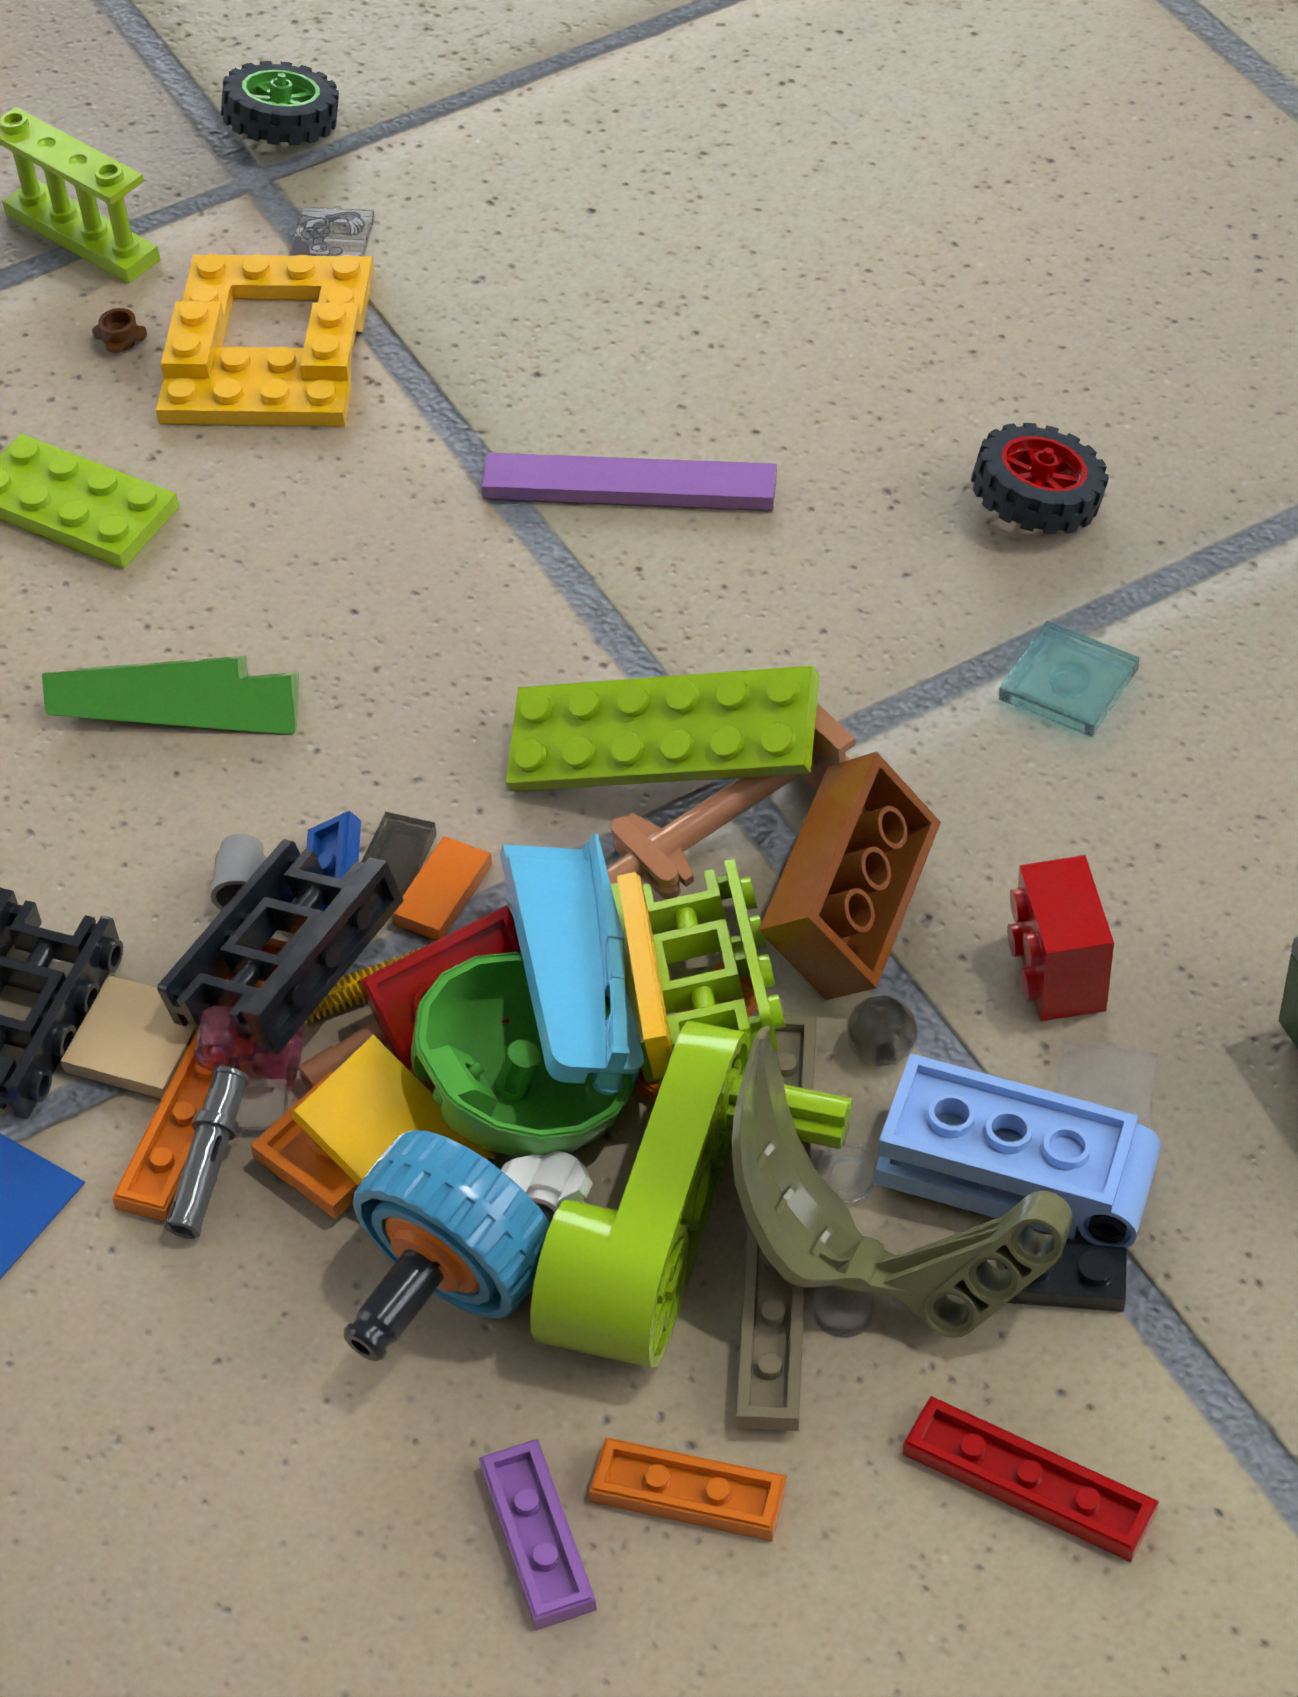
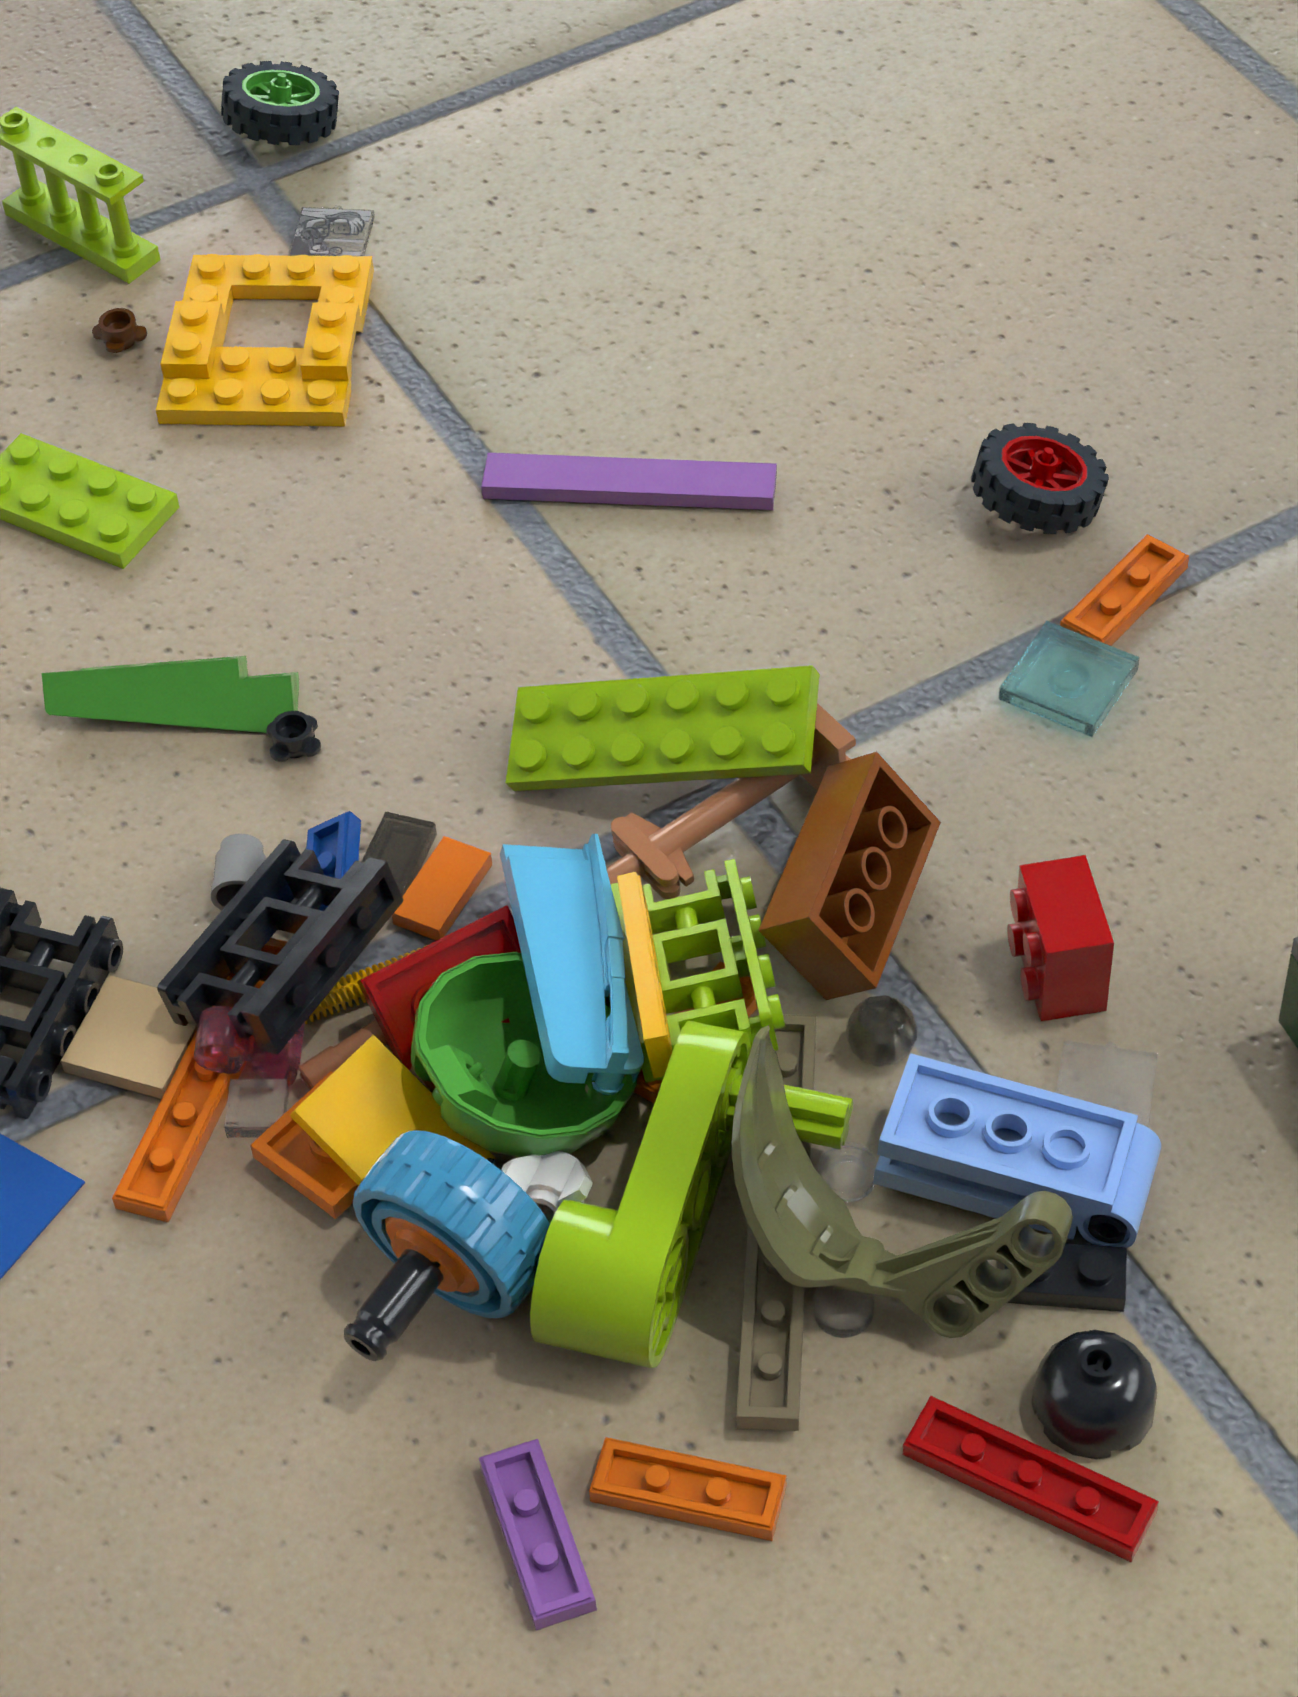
dark grey pin [164,1066,249,1239] -> none
none -> black plate [266,711,321,762]
none -> black cylinder [1032,1330,1157,1459]
none -> orange tile [1059,534,1189,656]

